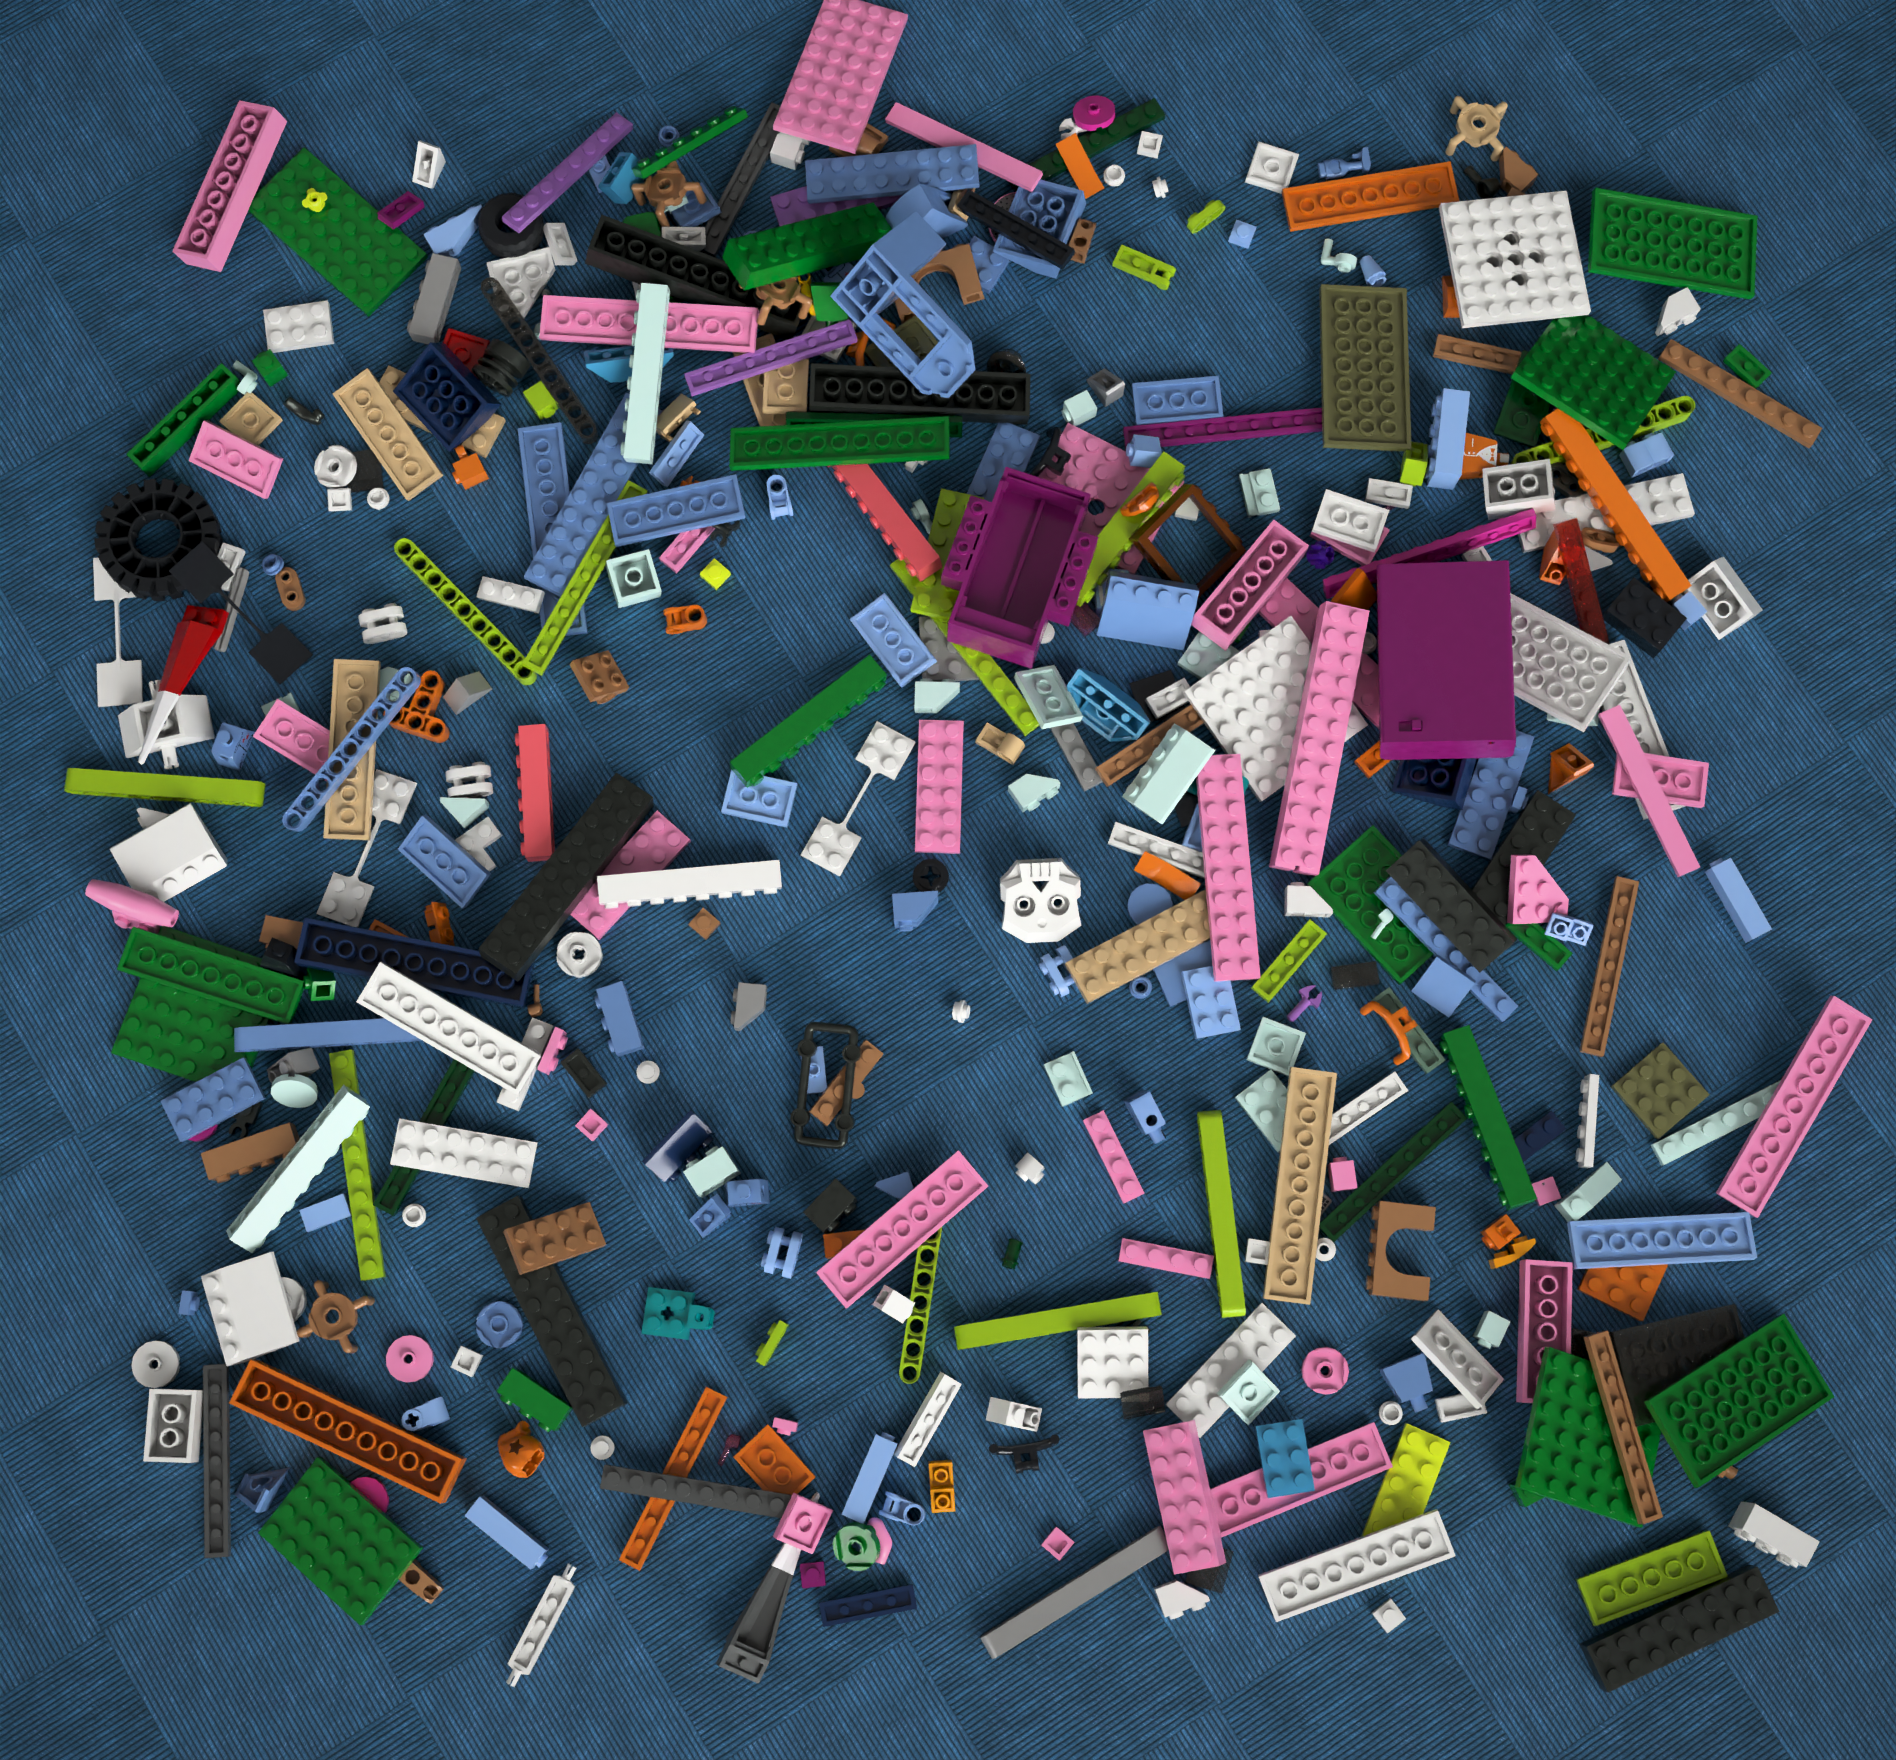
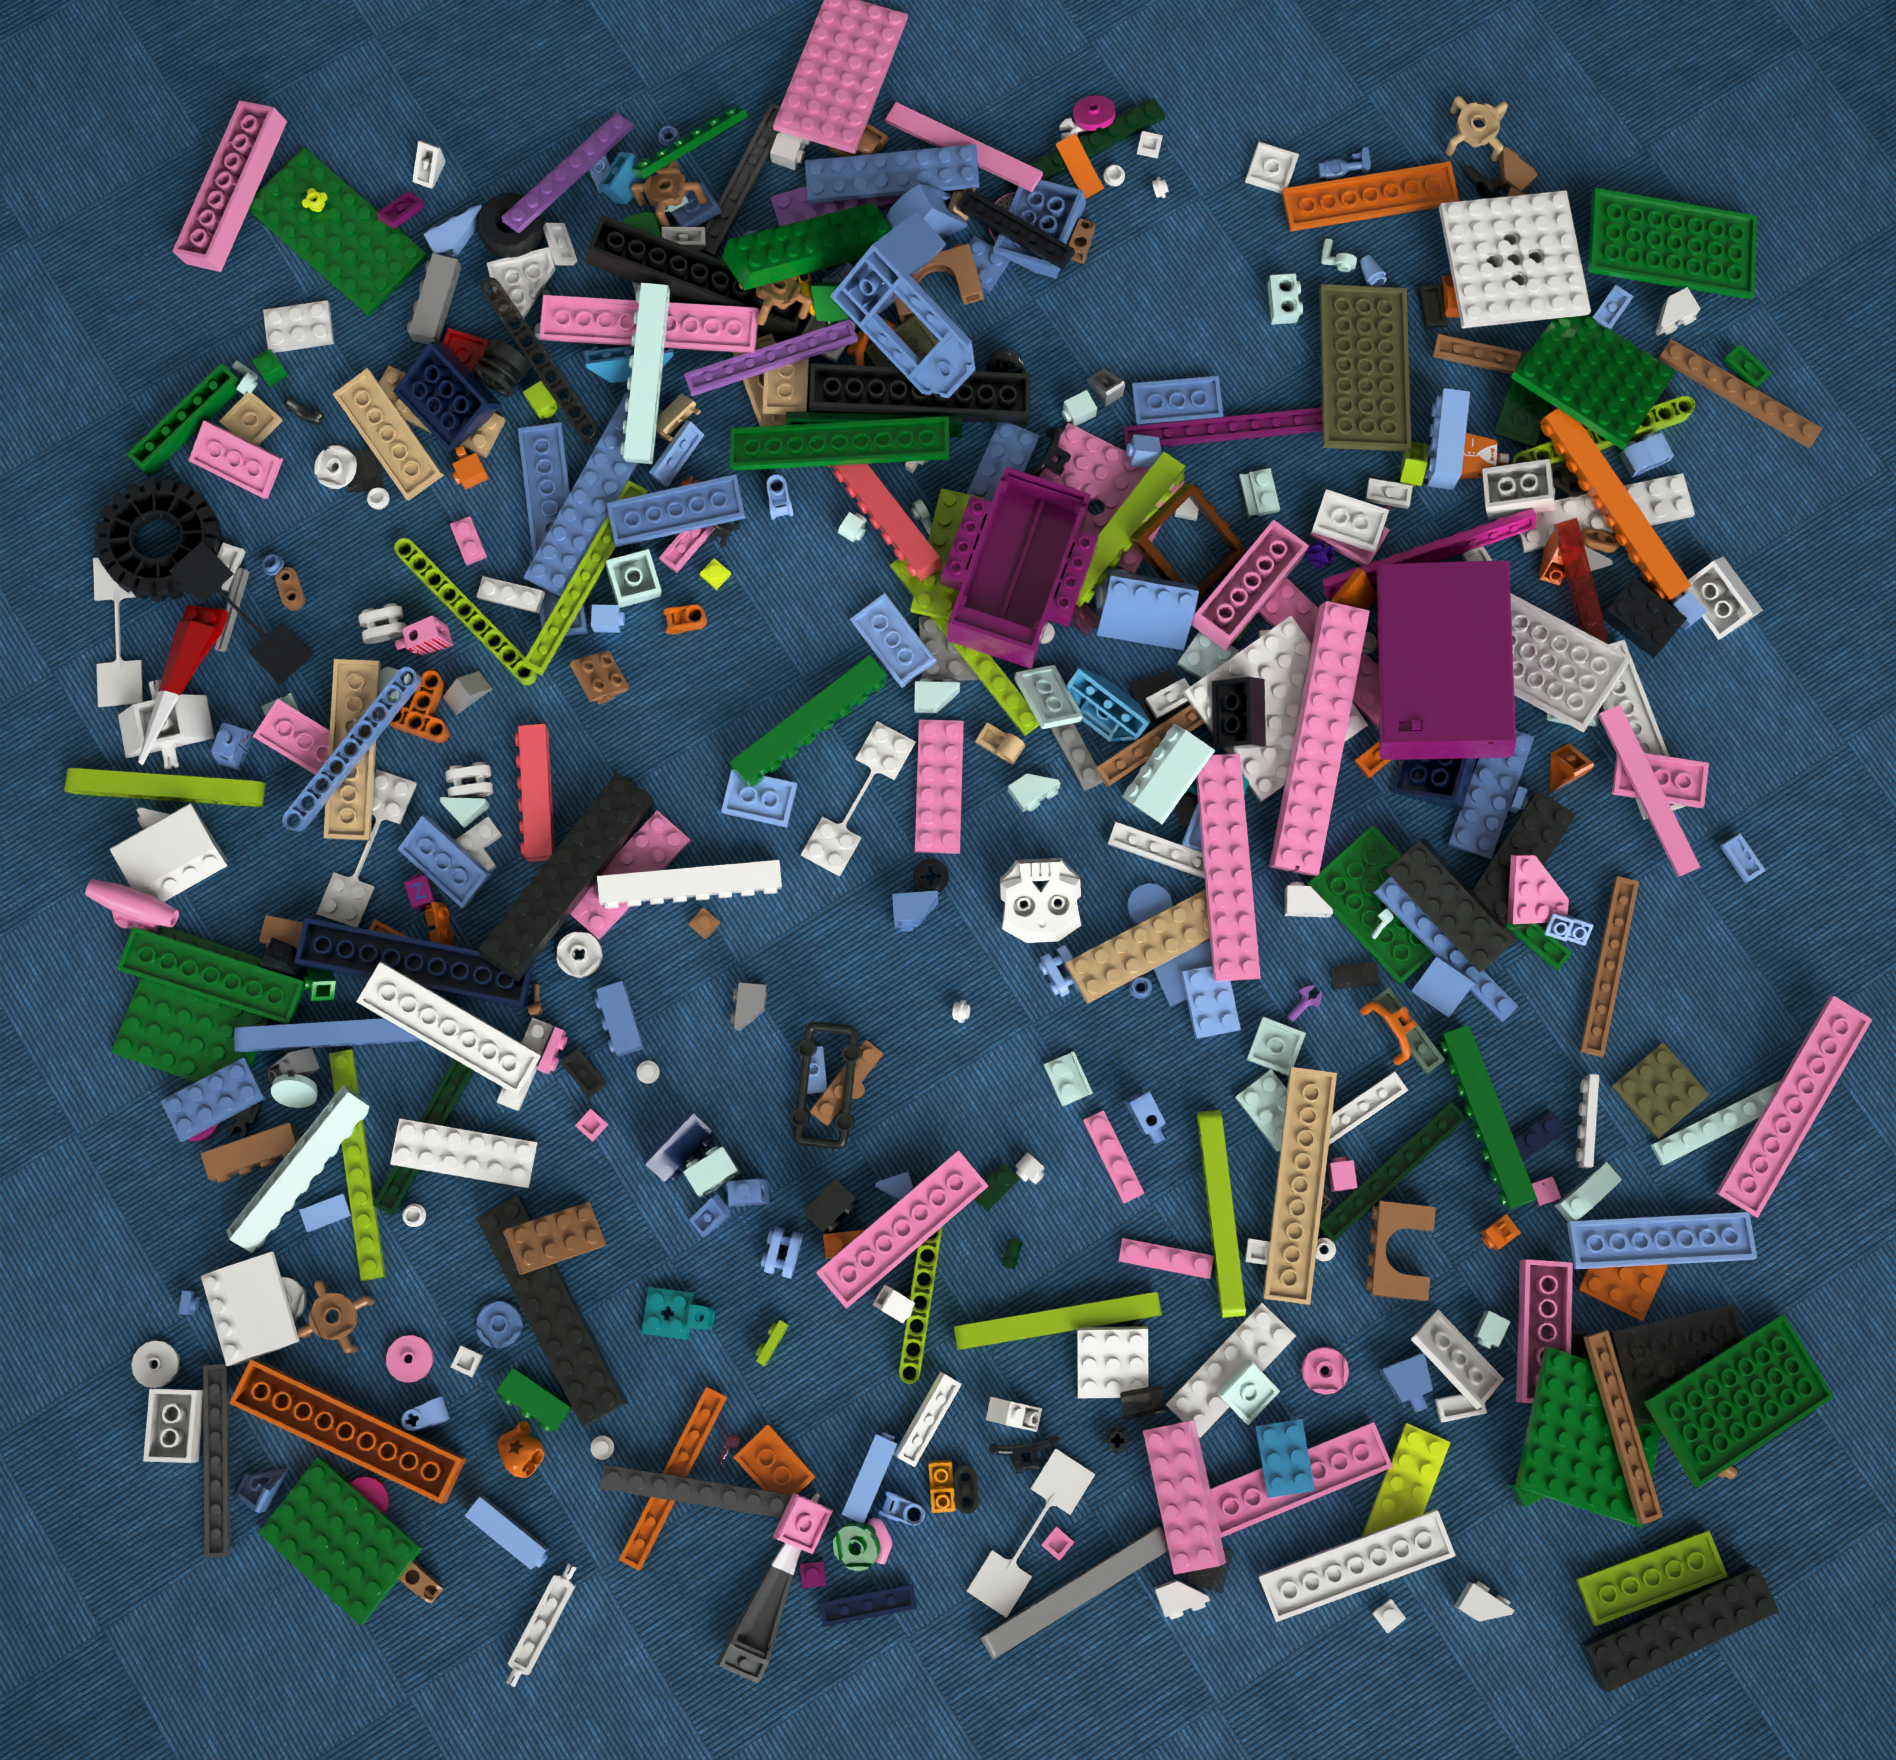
white tile [327,488,352,512] -> none
bright pink plate [772,1417,799,1436] -> none
lime plate [1112,245,1176,290] -> none
orange plate [1120,483,1159,517] -> none
orange sticker [1134,851,1201,900] -> none
lime plate [1187,200,1226,234] -> none
light blue plate [1228,219,1256,249] -> none
lime plate [1251,919,1327,1003] -> none
white plate [1379,1401,1403,1425] -> none
light orange slope [1488,1235,1536,1269] -> none
light blue brick [1705,858,1772,943] -> none
white brick [1728,1501,1820,1568] -> none
none -> bright pink torso [395,615,453,656]
none -> magenta brick [404,874,437,912]
none -> bright pink plate [450,516,487,565]
none -> light blue brick [591,605,625,633]
none -> light aqua plate [838,512,867,542]
none -> pearl dark grey plate [954,1465,979,1514]
none -> white hinge [967,1448,1096,1618]
none -> dark green plate [974,1163,1020,1212]
none -> pearl dark grey gear [1102,1425,1132,1456]
none -> black slope [1212,677,1266,748]
none -> light aqua brick [1267,273,1303,325]
none -> pearl dark grey tile [1418,284,1448,329]
none -> white slope [1454,1581,1515,1622]
none -> light blue plate [1592,285,1634,329]
none -> light blue plate [1720,833,1766,883]

